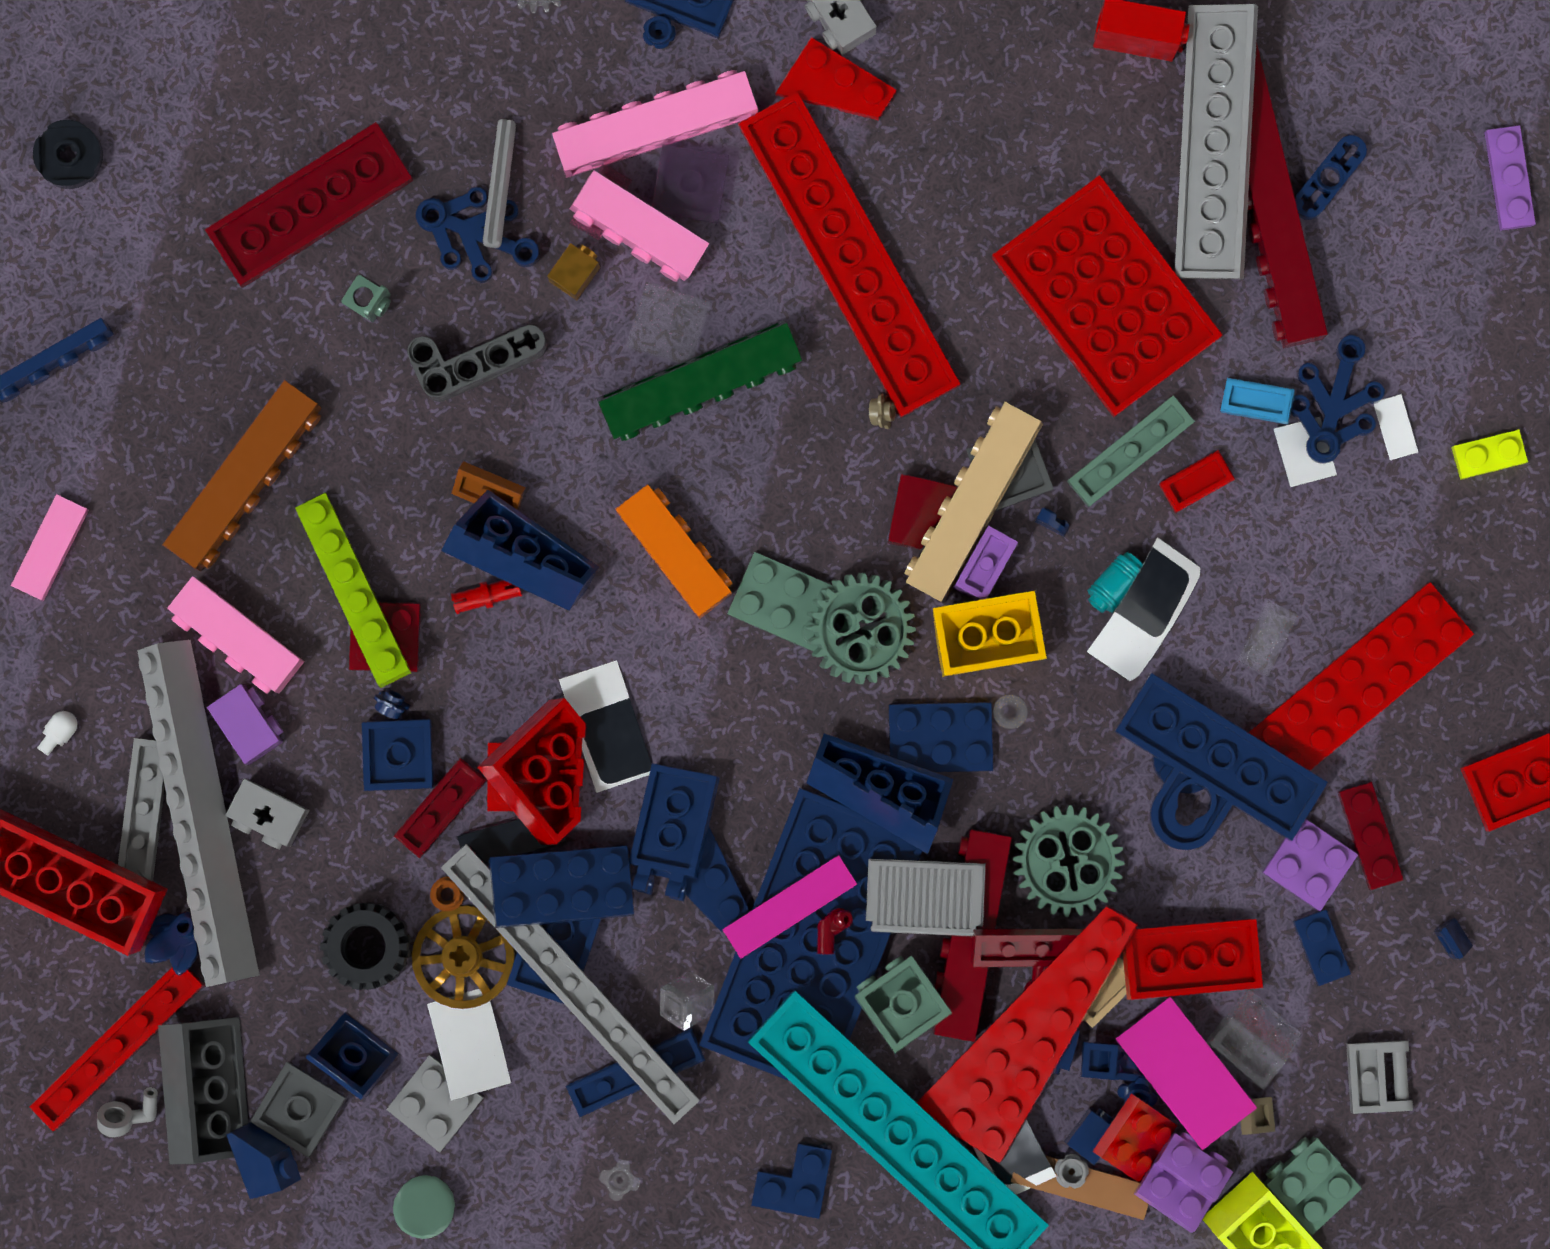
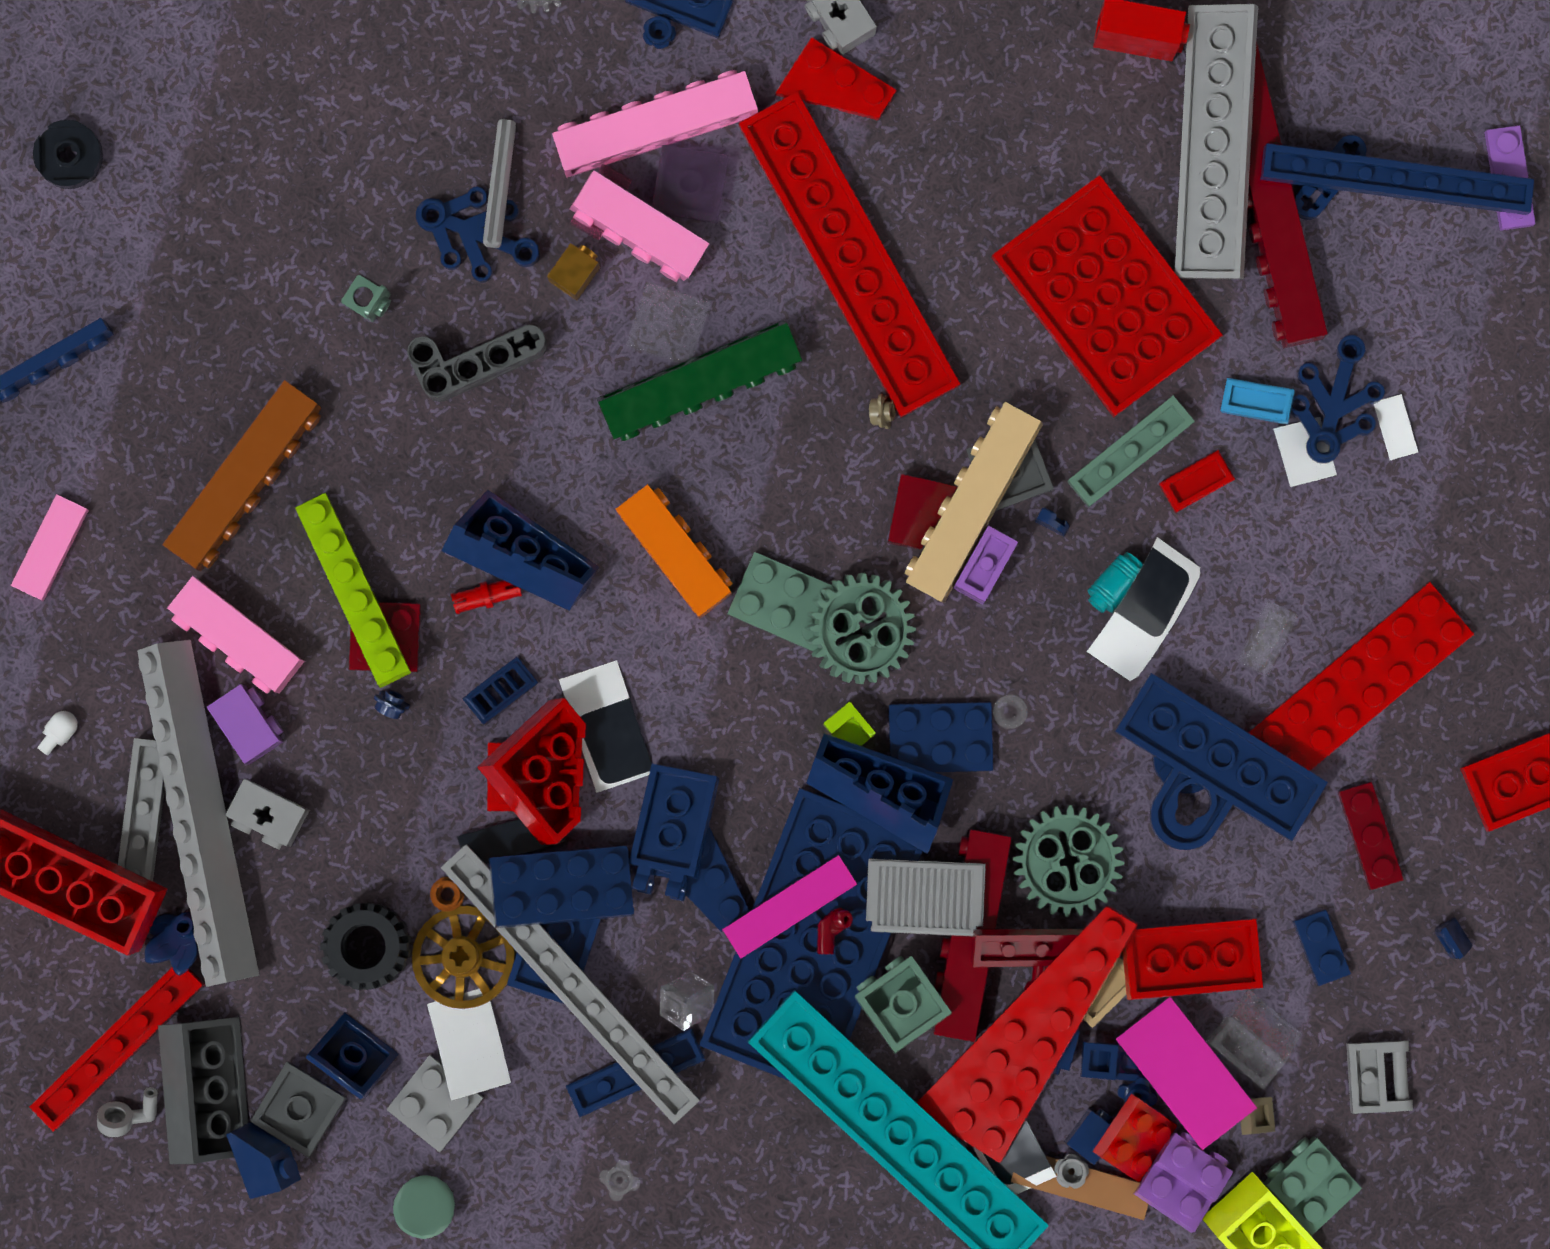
dark red plate [204,122,414,288] -> none
dark blue plate [362,720,434,791] -> none
dark red tile [394,758,487,858] -> none
dark orange plate [451,461,526,511] -> none
dark blue plate [751,1143,832,1219] -> none
yellow slope [933,591,1047,677] -> none
medium lavender plate [1262,819,1358,911] -> none
neon yellow plate [1452,430,1528,480] -> none
none -> dark blue slope [462,657,538,726]
none -> lime panel [823,702,876,746]
none -> dark blue plate [1260,143,1534,215]

